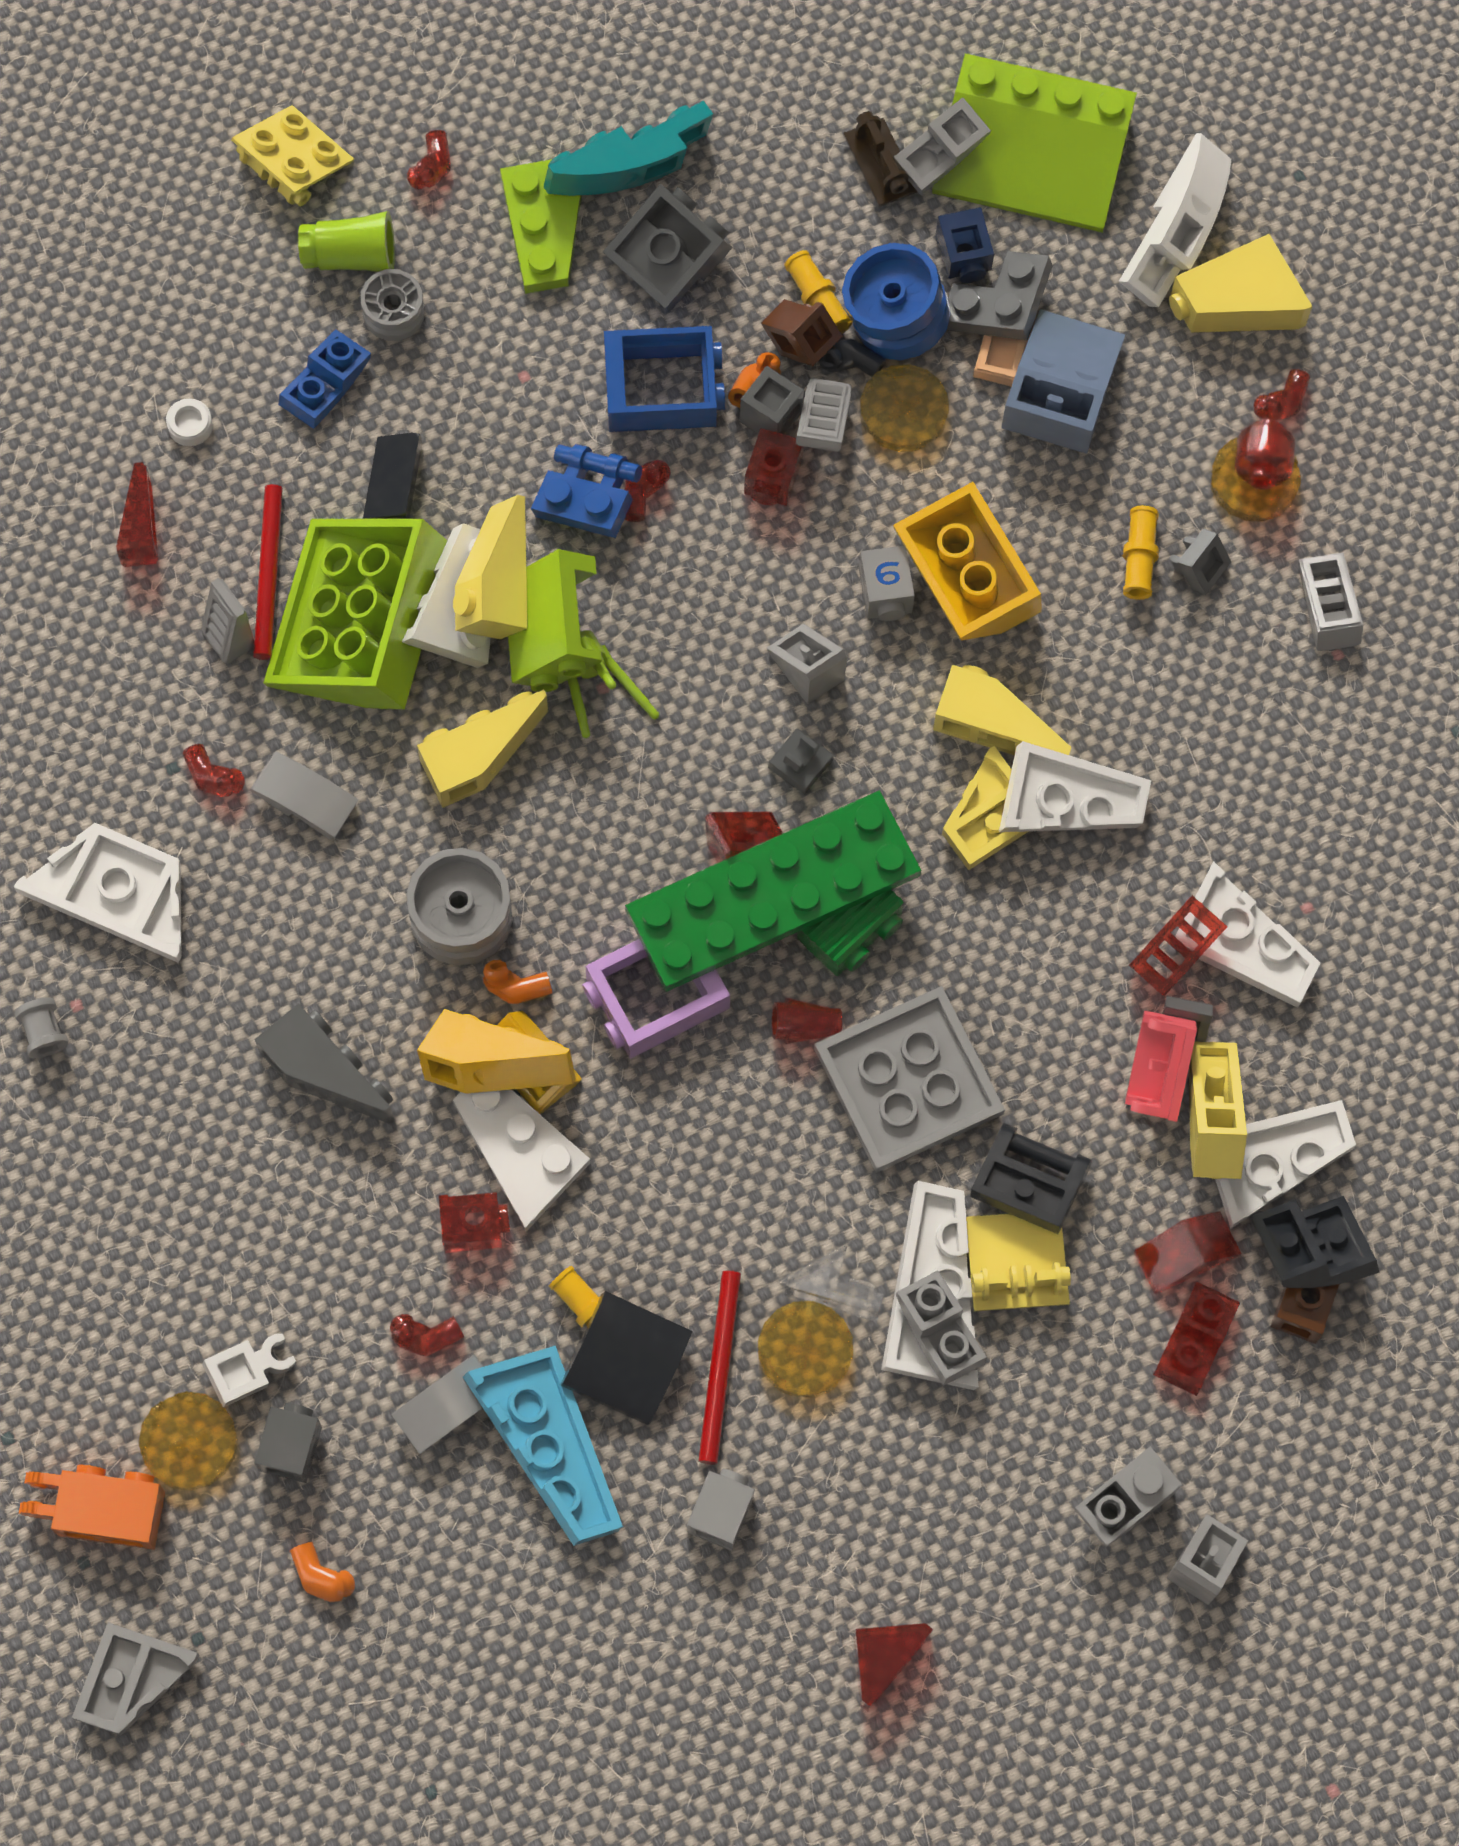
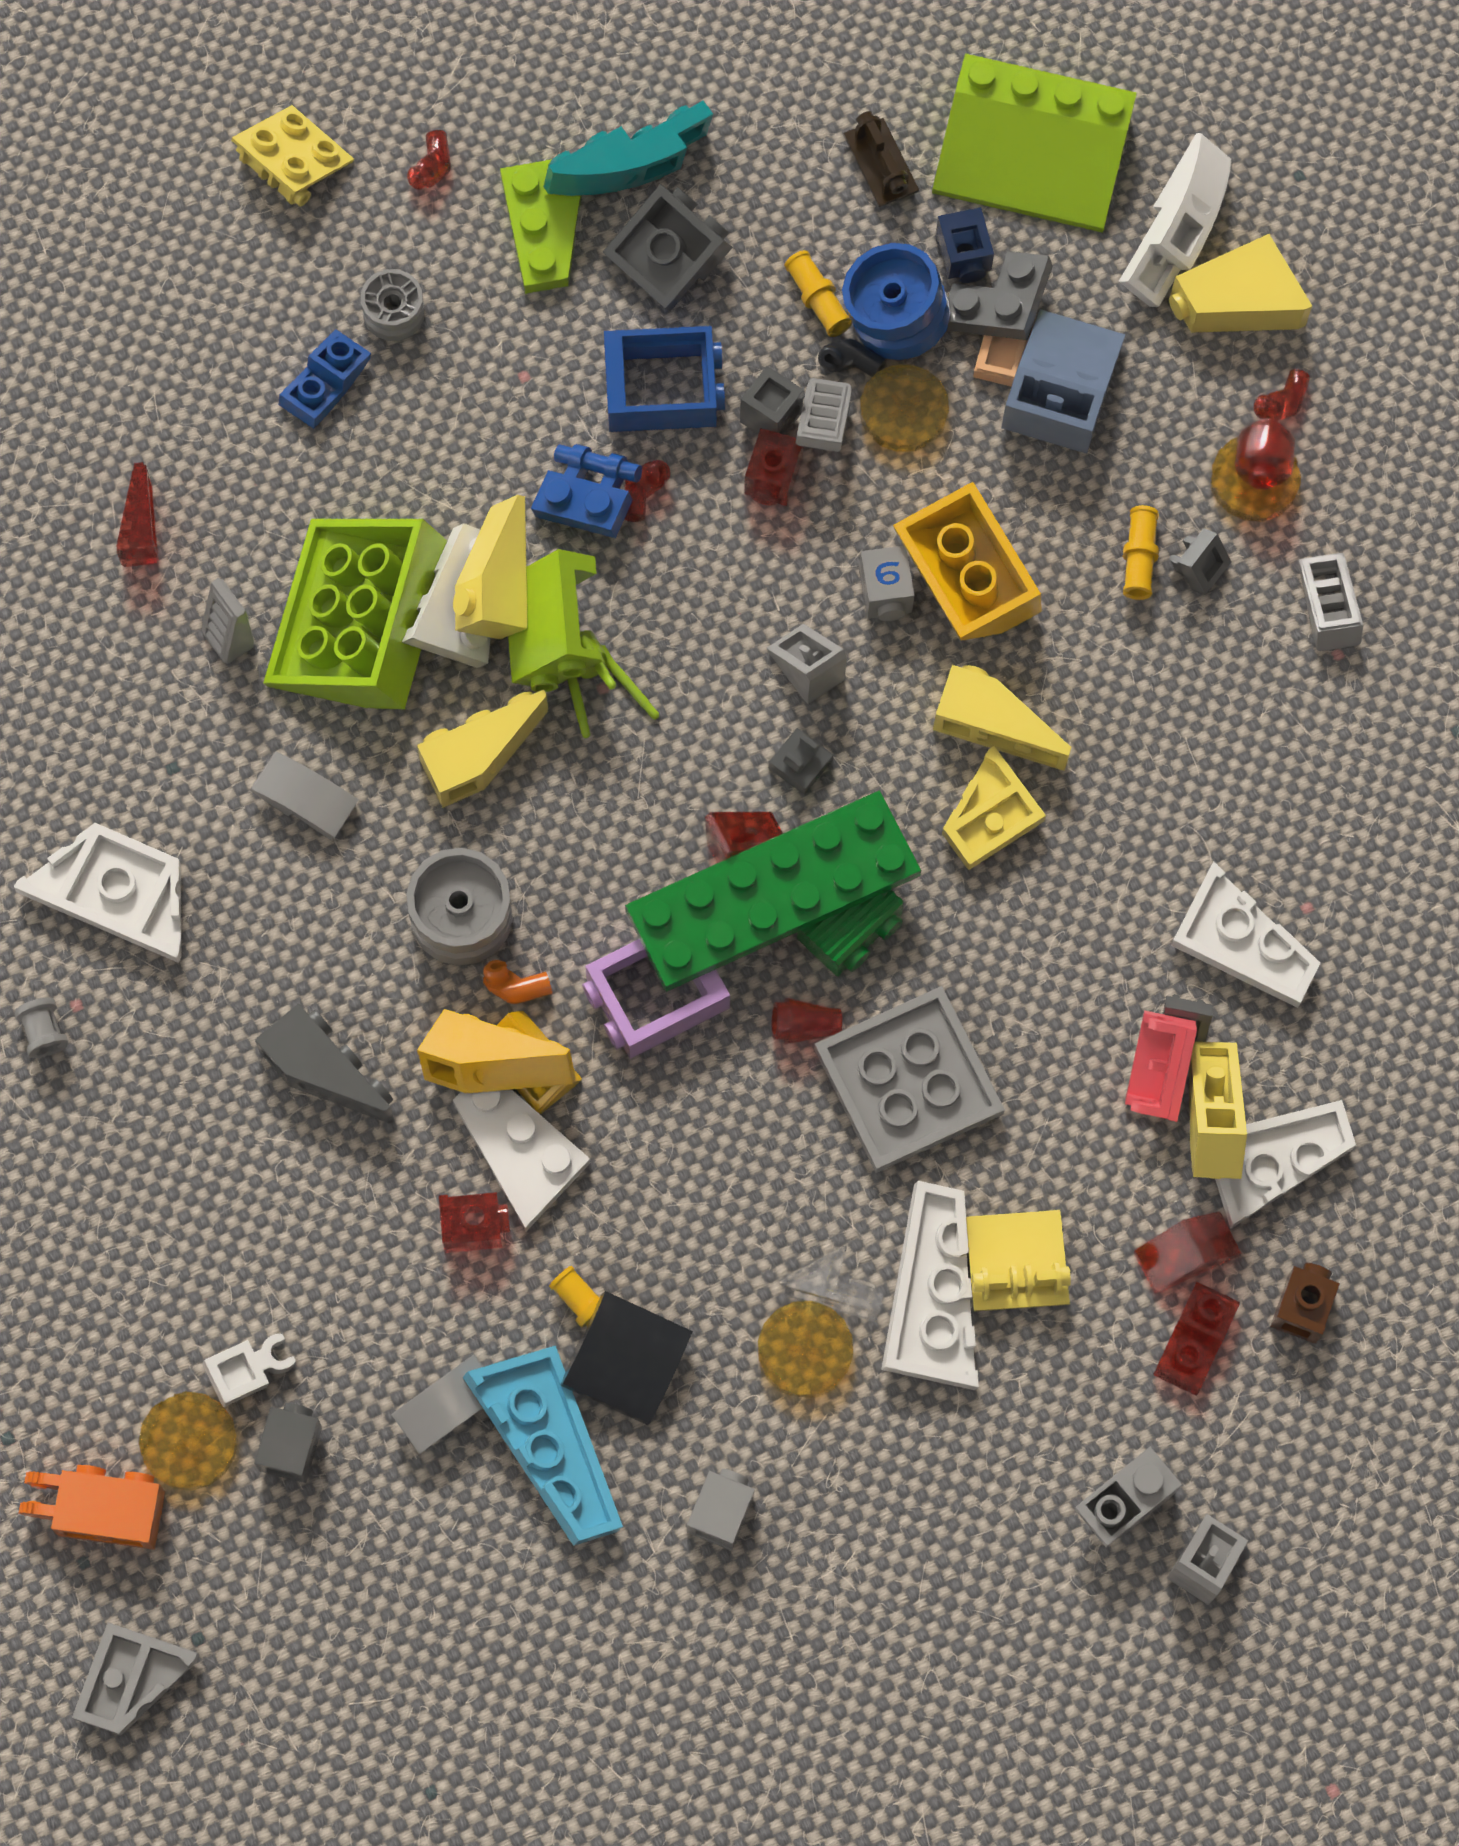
white tile [166,399,213,446] -> none
clear red arm [182,744,245,797] -> none
red bar [253,484,283,660] -> none
orange arm [290,1542,355,1602] -> none
lime plant [298,211,395,272] -> none
black slope [363,432,422,519] -> none
clear red arm [390,1314,464,1356] -> none
red bar [698,1271,741,1465] -> none
orange arm [728,352,781,408] -> none
reddish brown brick [761,299,842,366] -> none
clear red slope [854,1623,933,1712] -> none
light grey slope [893,97,991,195] -> none
light grey slope [896,1271,987,1386] -> none
black plate [970,1123,1092,1234] -> none
white wing [999,741,1151,832] -> none
clear red slope [1129,895,1228,996] -> none
black slope [1251,1196,1380,1288] -> none

